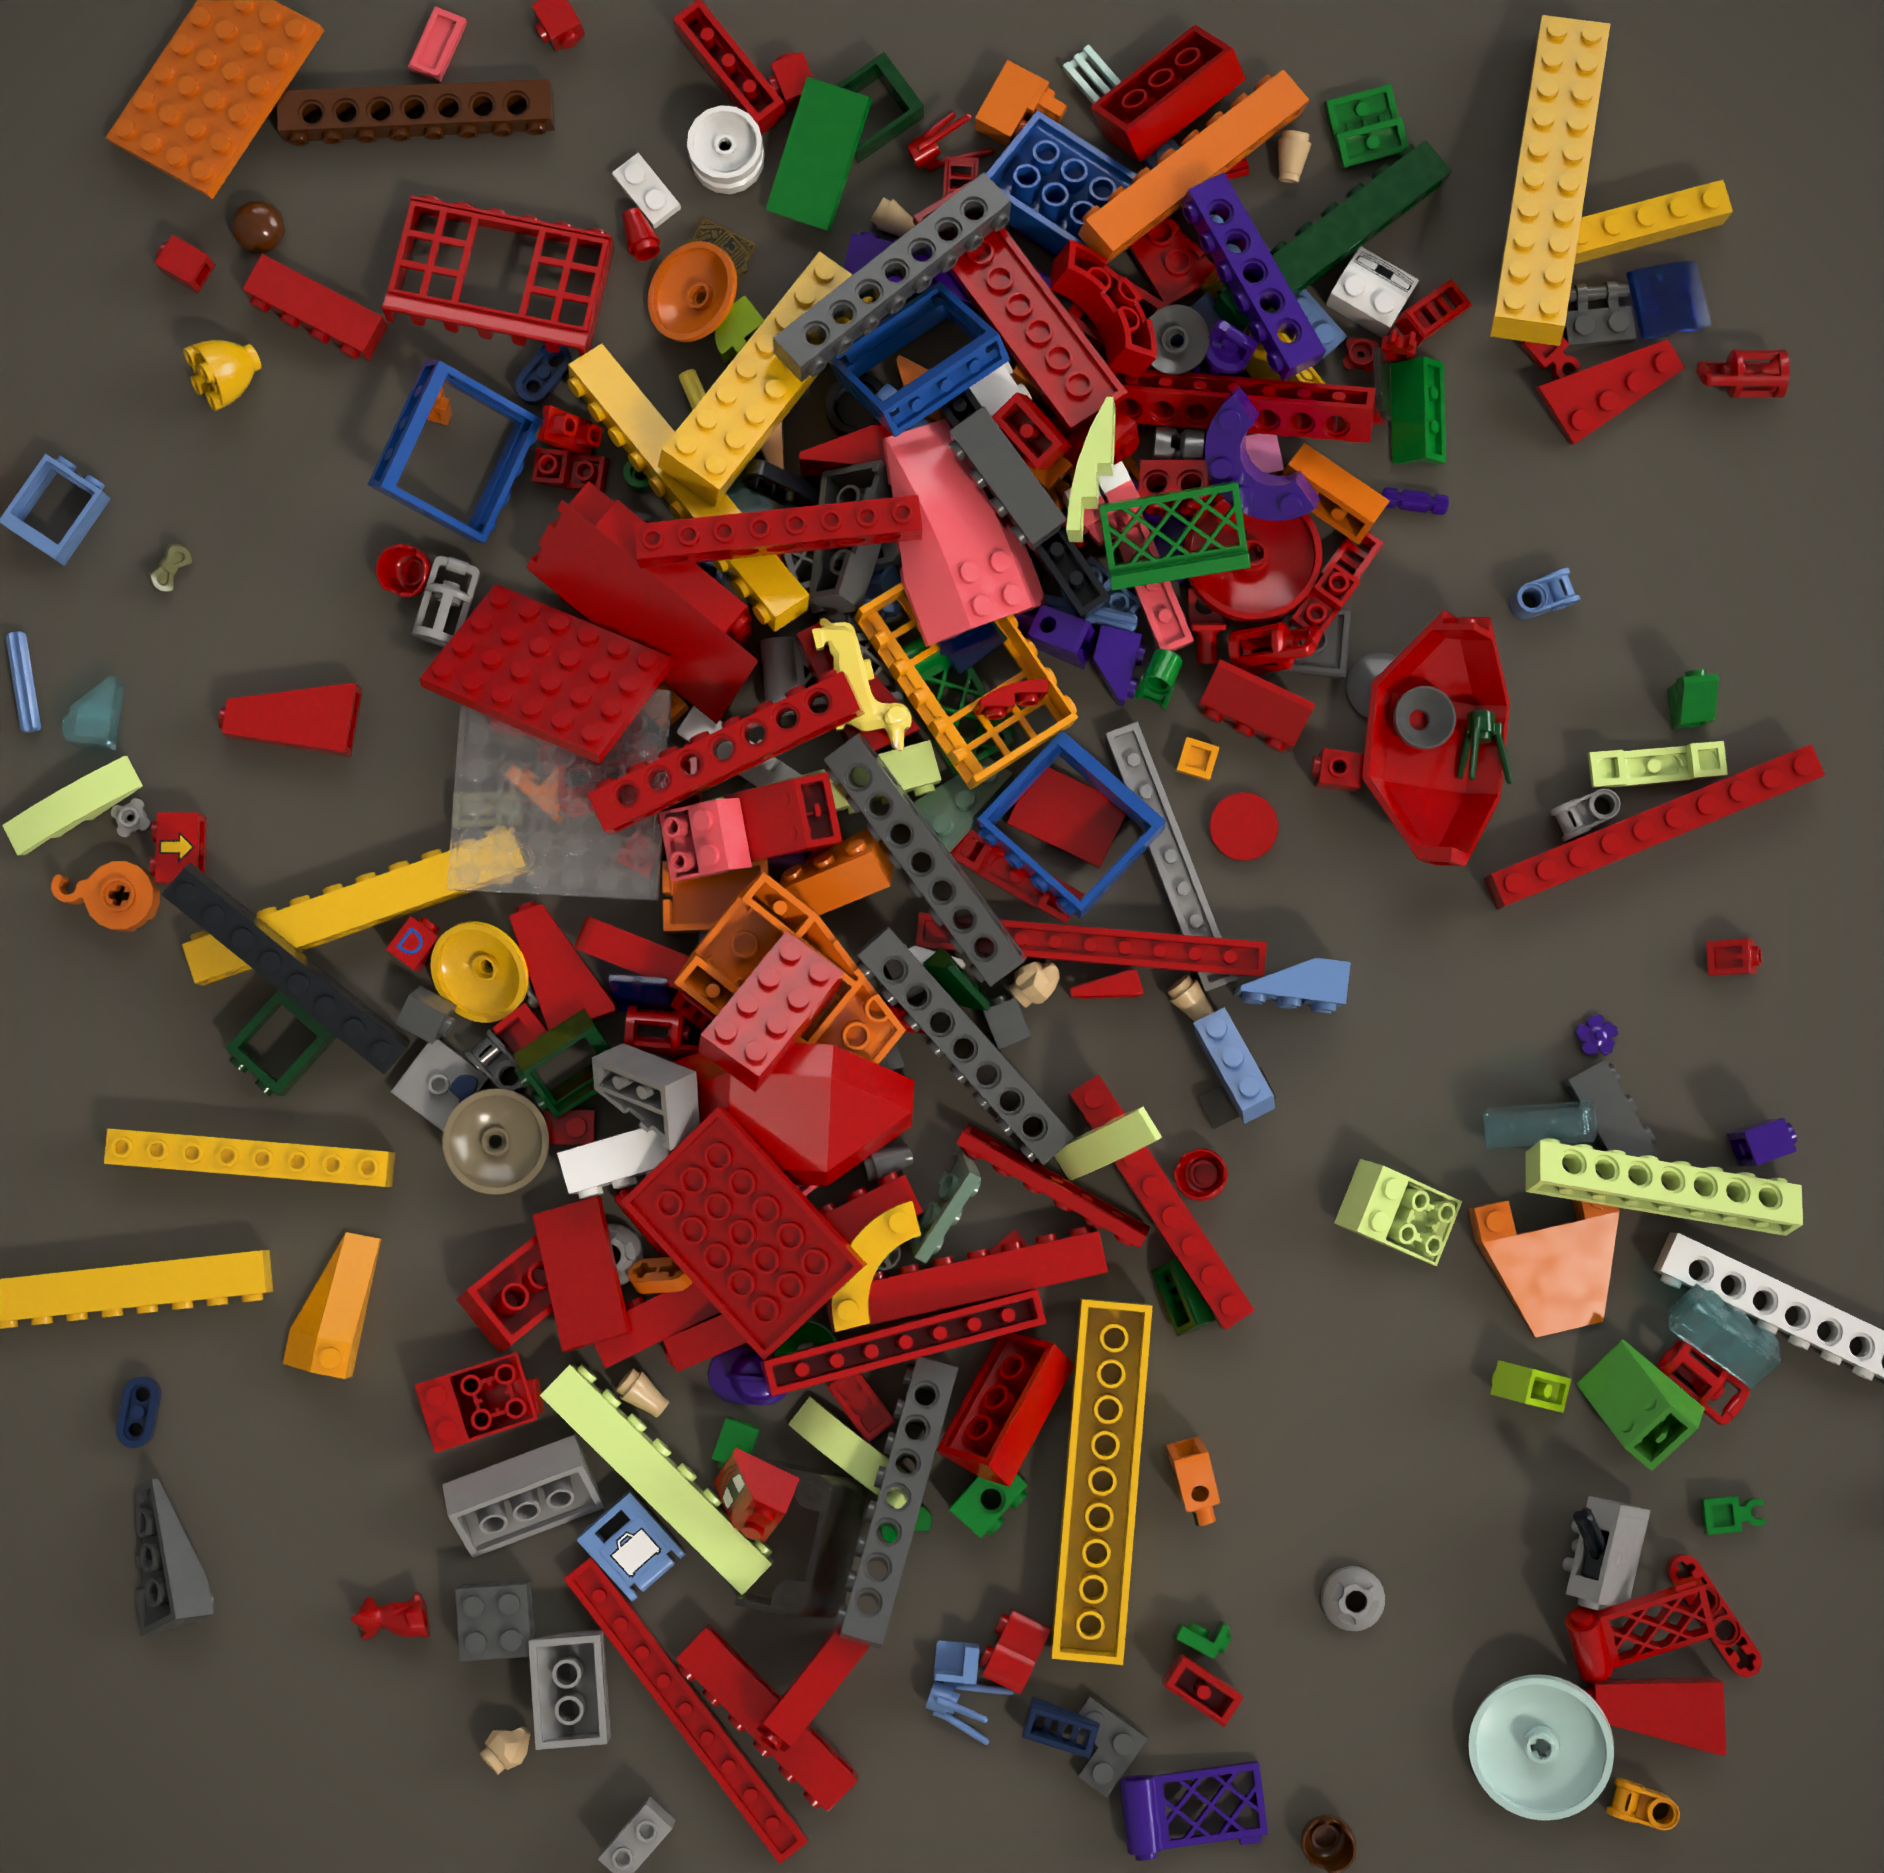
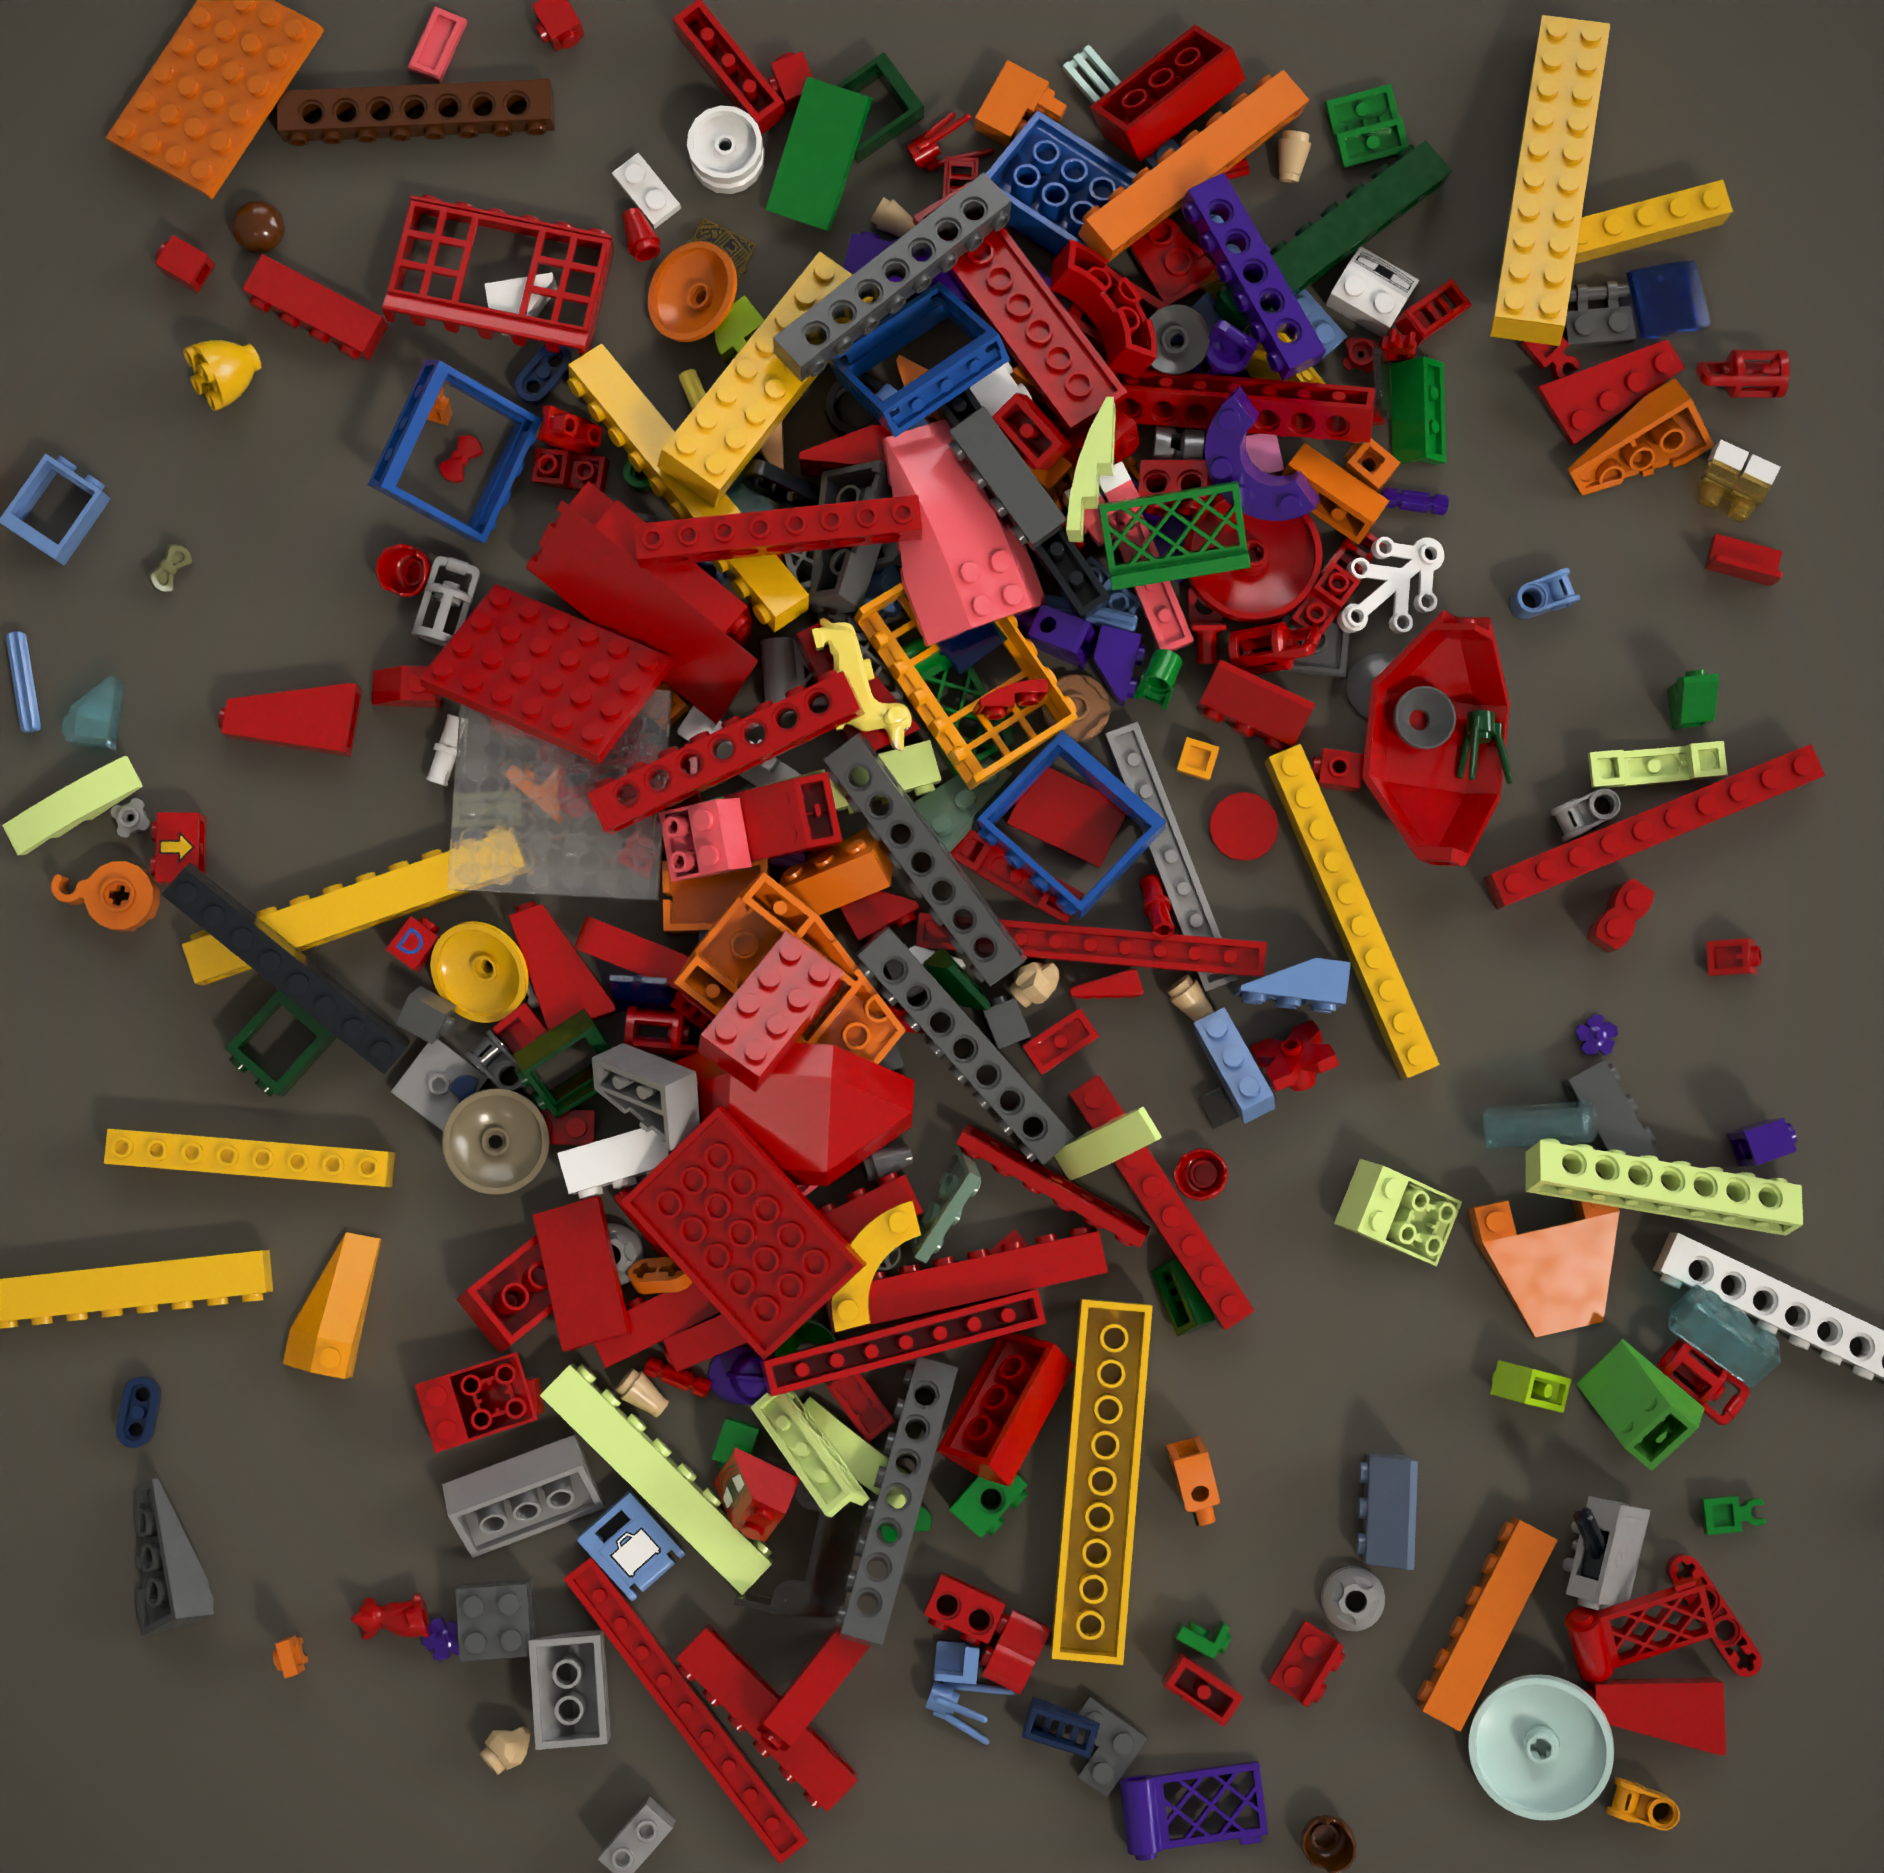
none -> orange plate [273,1635,309,1679]
none -> red slope [372,666,442,708]
none -> dark purple plant [421,1617,459,1662]
none -> white pin [426,714,469,786]
none -> red piece [439,435,483,483]
none -> white slope [485,272,557,335]
none -> red axle [643,1356,711,1398]
none -> yellowish green fence [751,1391,870,1518]
none -> red slope [839,891,920,944]
none -> red brick [924,1571,1006,1646]
none -> red plate [1022,1008,1100,1076]
none -> medium nougat tile [1041,674,1110,743]
none -> red pin [1139,874,1175,939]
none -> red plant [1250,1020,1339,1092]
none -> yellow brick [1264,744,1440,1080]
none -> red bracket [1268,1619,1345,1708]
none -> white plant [1337,537,1444,634]
none -> orange brick [1344,438,1401,492]
none -> sand blue slope [1356,1454,1418,1570]
none -> orange brick [1416,1516,1558,1732]
none -> orange wedge [1567,378,1715,496]
none -> red brick [1587,878,1654,953]
none -> clear yellow hips [1698,440,1781,523]
none -> red panel [1705,534,1783,586]

